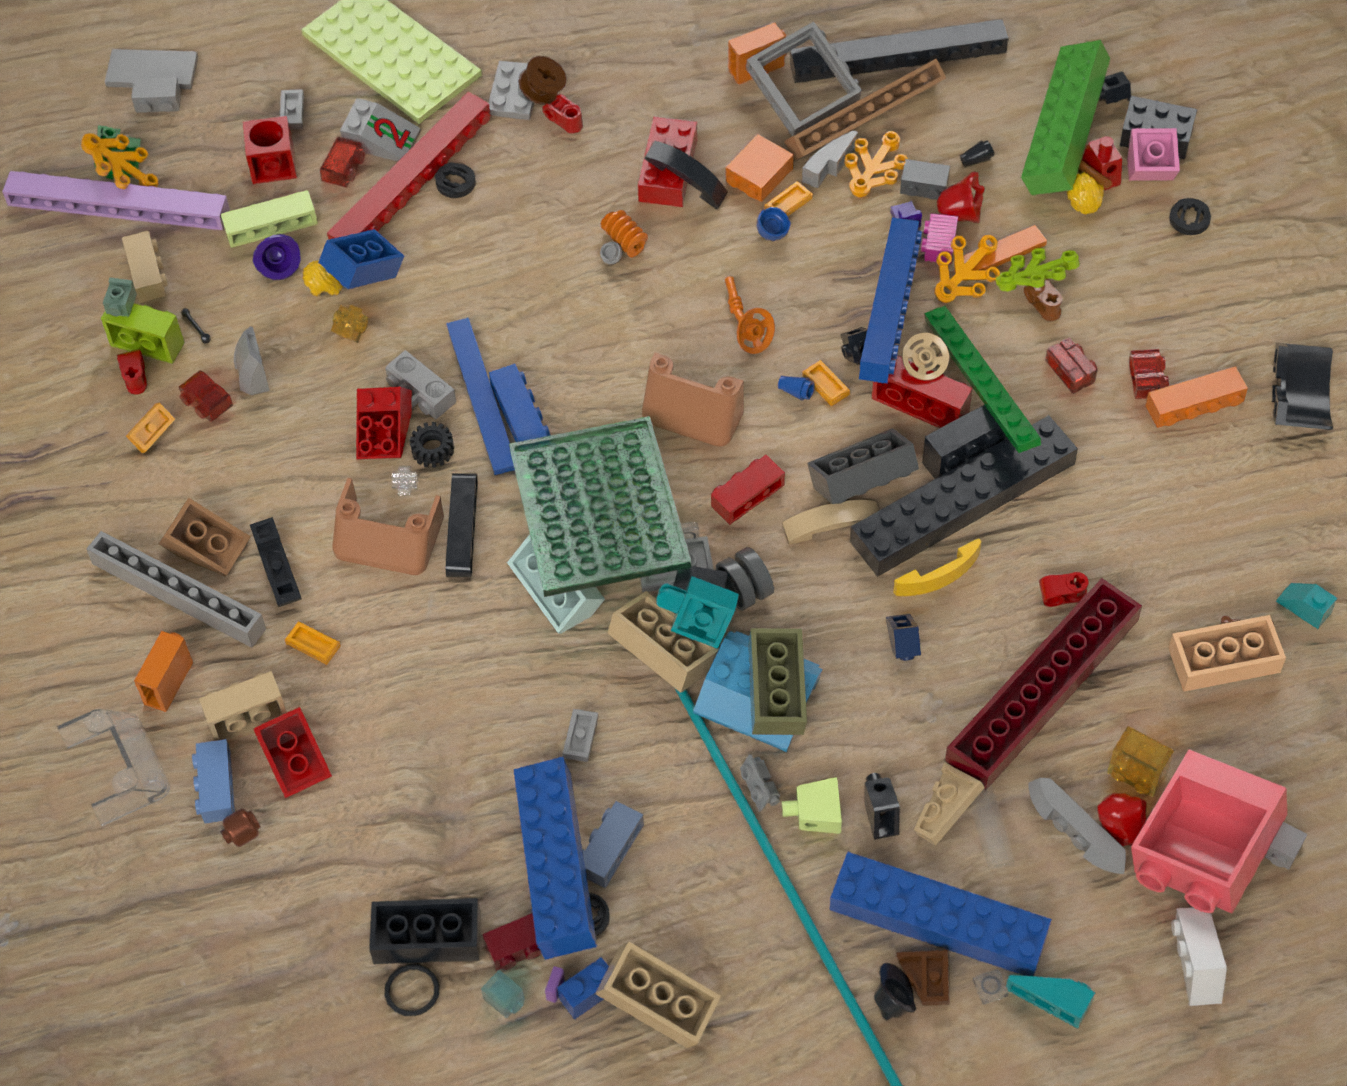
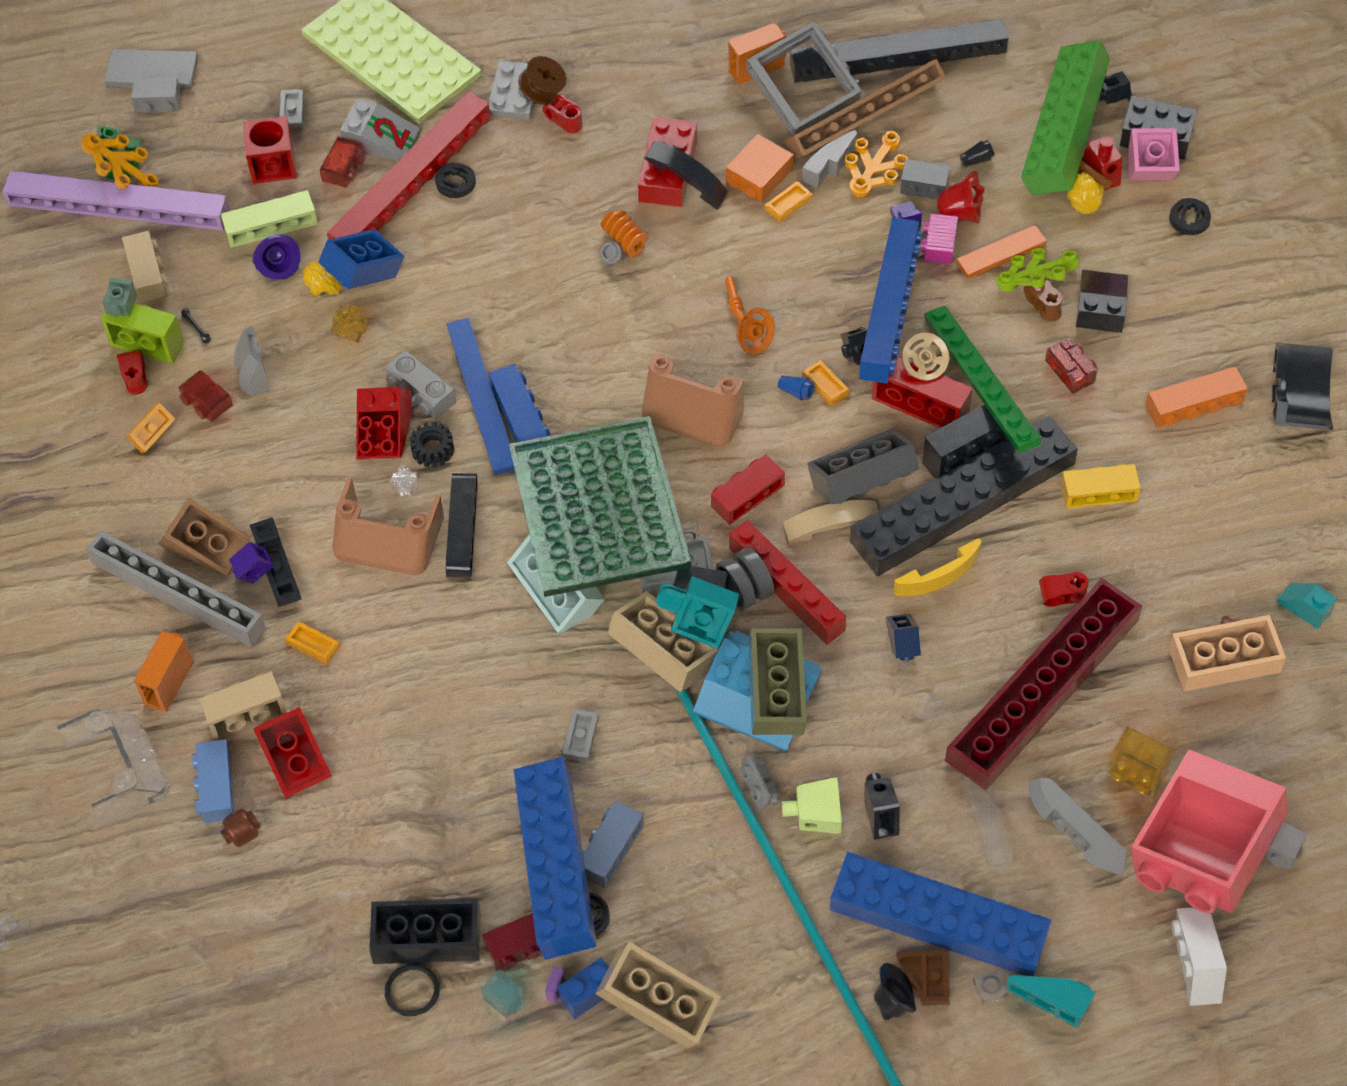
blue hair [756,207,791,241] -> none
tan wing [914,763,984,846] -> none
light orange plant [934,235,1000,303] -> none
red piece [1097,793,1147,846] -> none
clear red brick [1129,349,1169,399] -> none
none -> dark purple brick [229,542,274,584]
none -> red brick [729,520,846,645]
none -> yellow brick [1060,464,1141,509]
none -> black slope [1075,270,1128,333]

